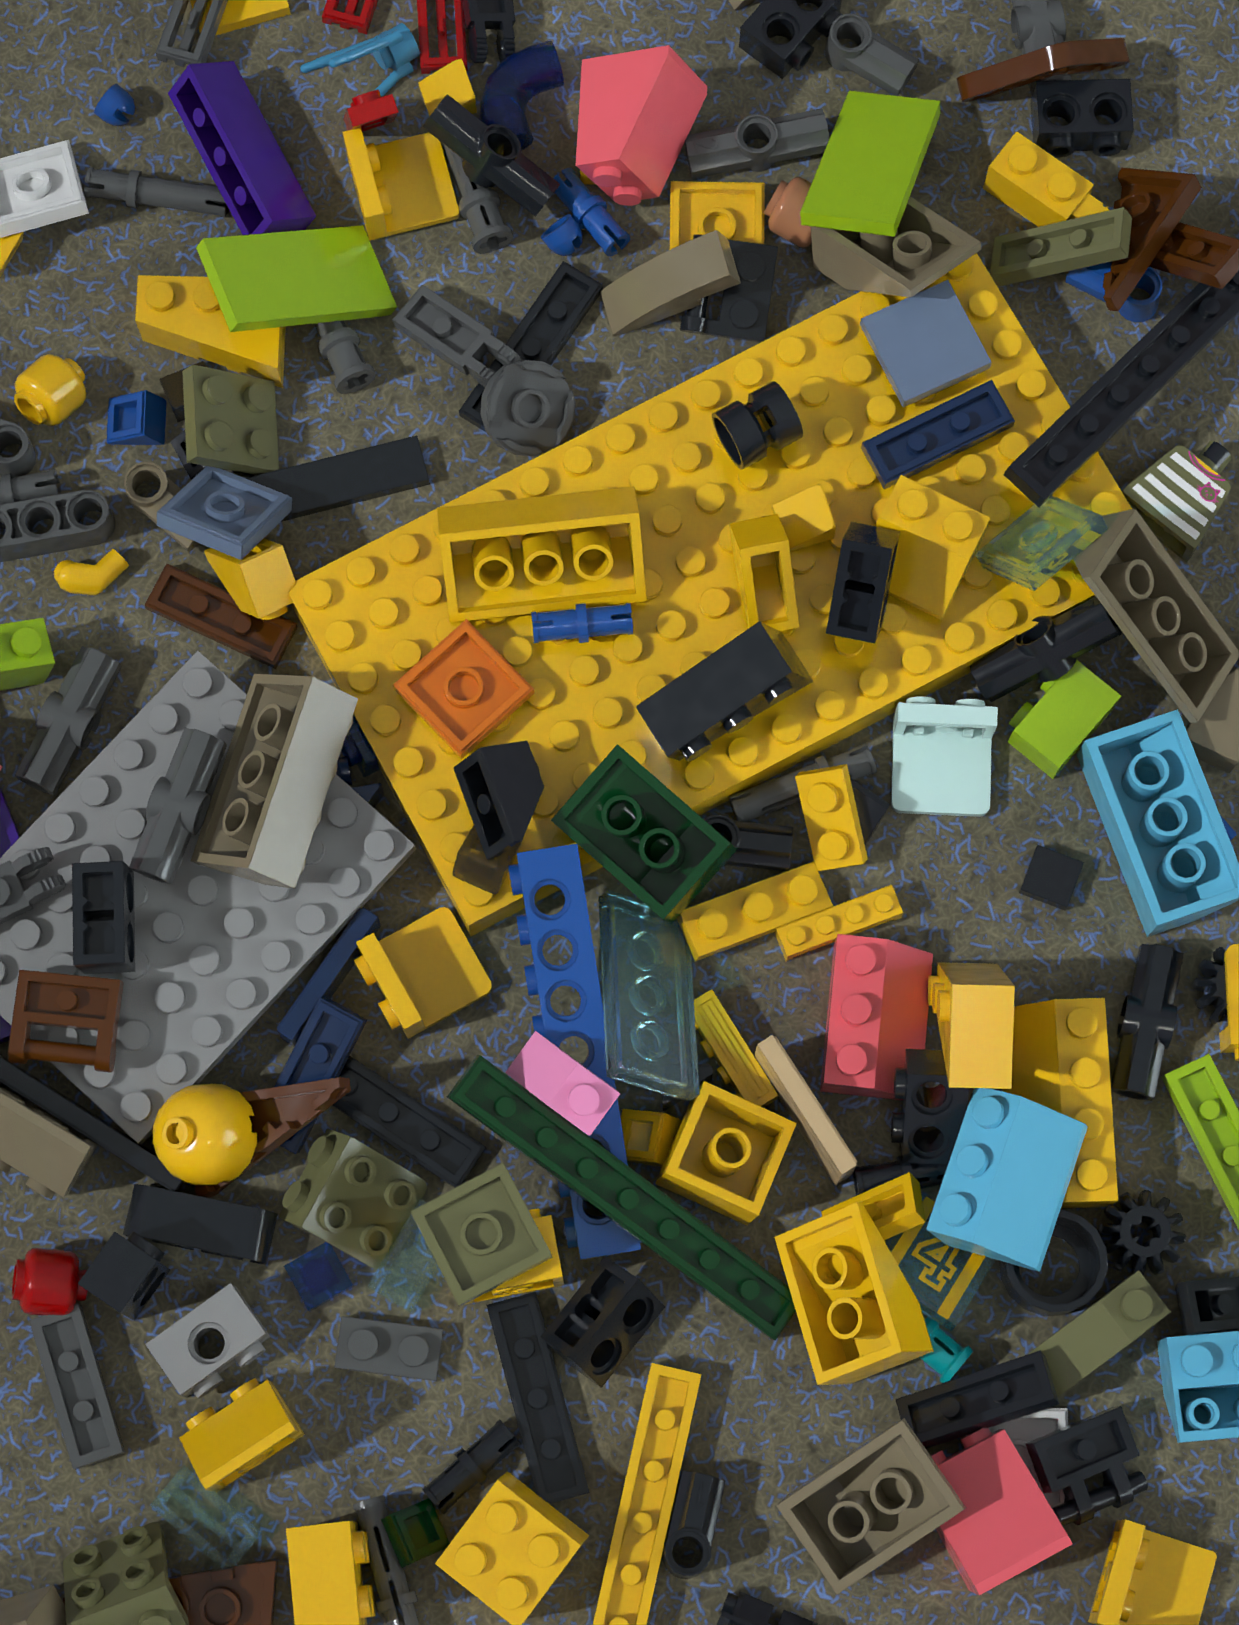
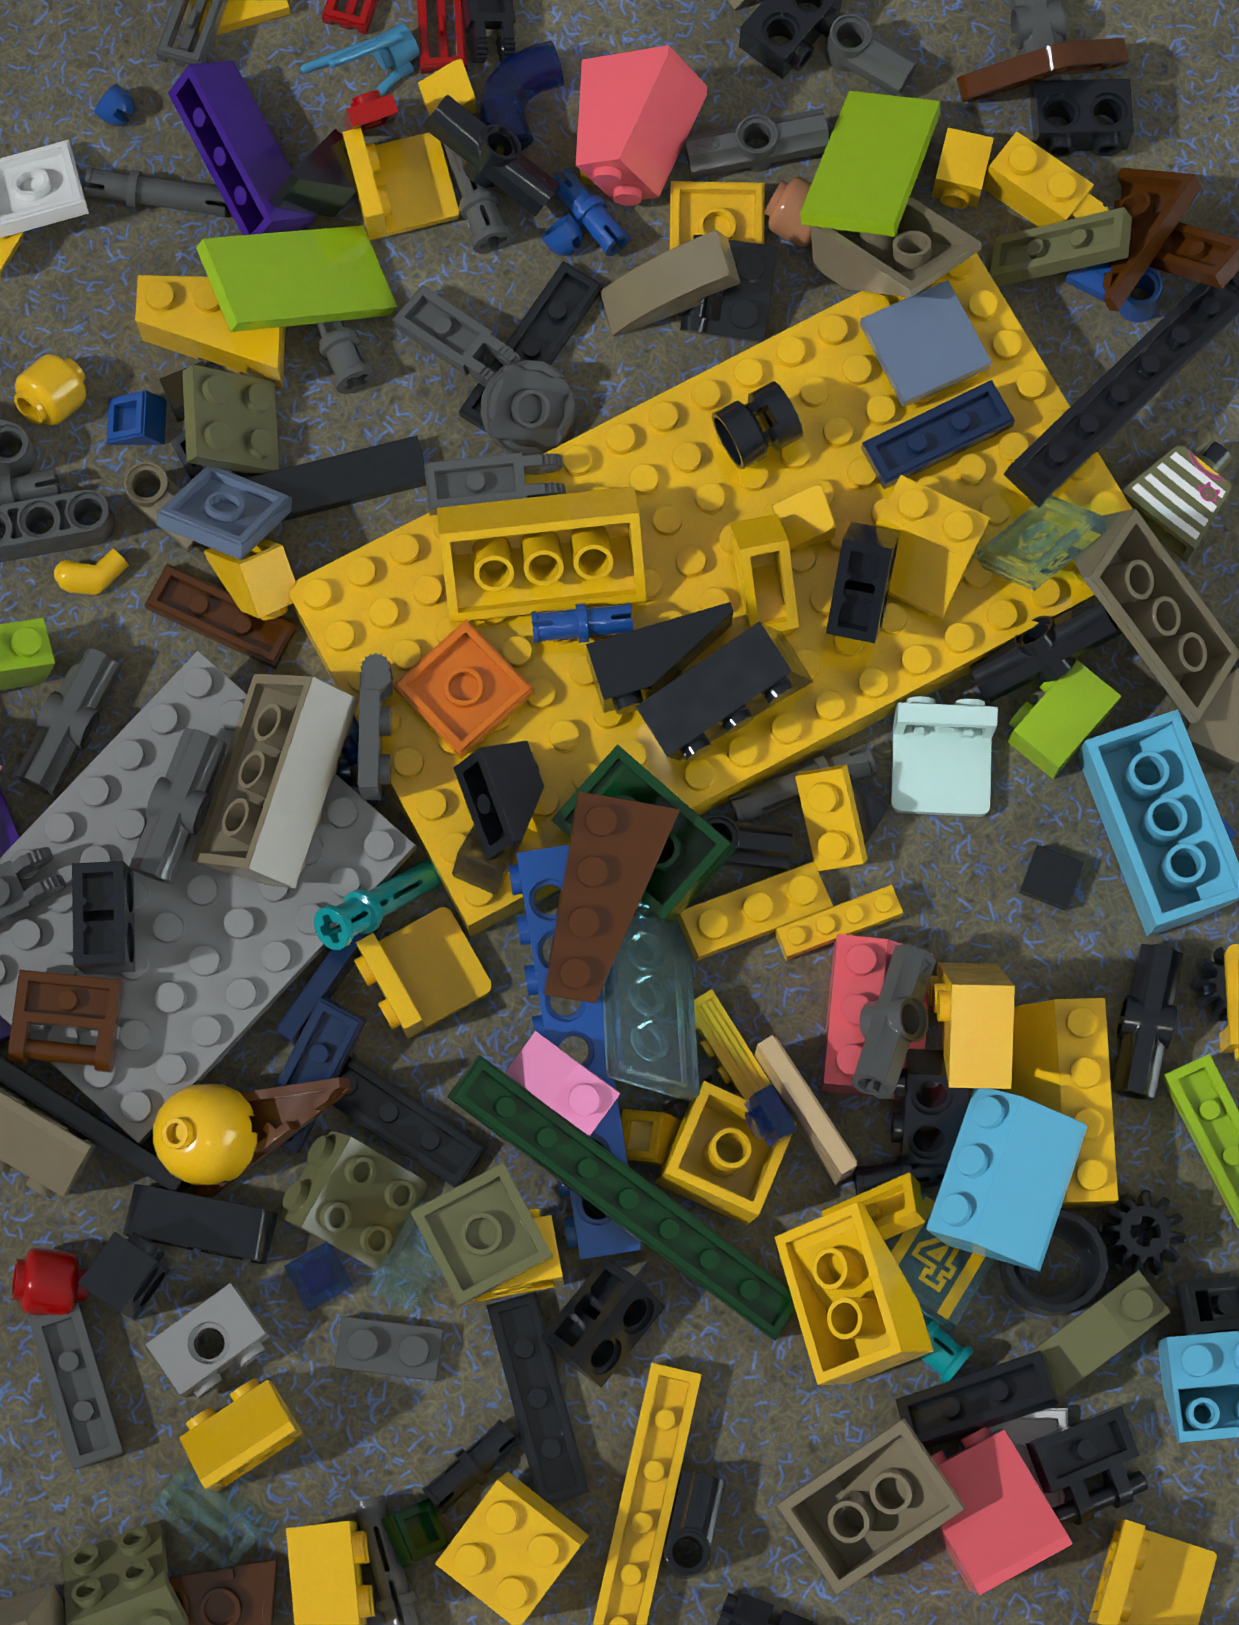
none -> black slope [269,129,357,217]
none -> teal pin [314,860,441,950]
none -> dark grey hinge [358,652,393,800]
none -> dark grey hinge [424,452,566,516]
none -> reddish brown wing [543,791,680,1003]
none -> black slope [586,602,733,714]
none -> clear blue plate [744,1084,798,1148]
none -> dark grey piece [851,944,936,1099]
none -> yellow brick [931,127,994,209]

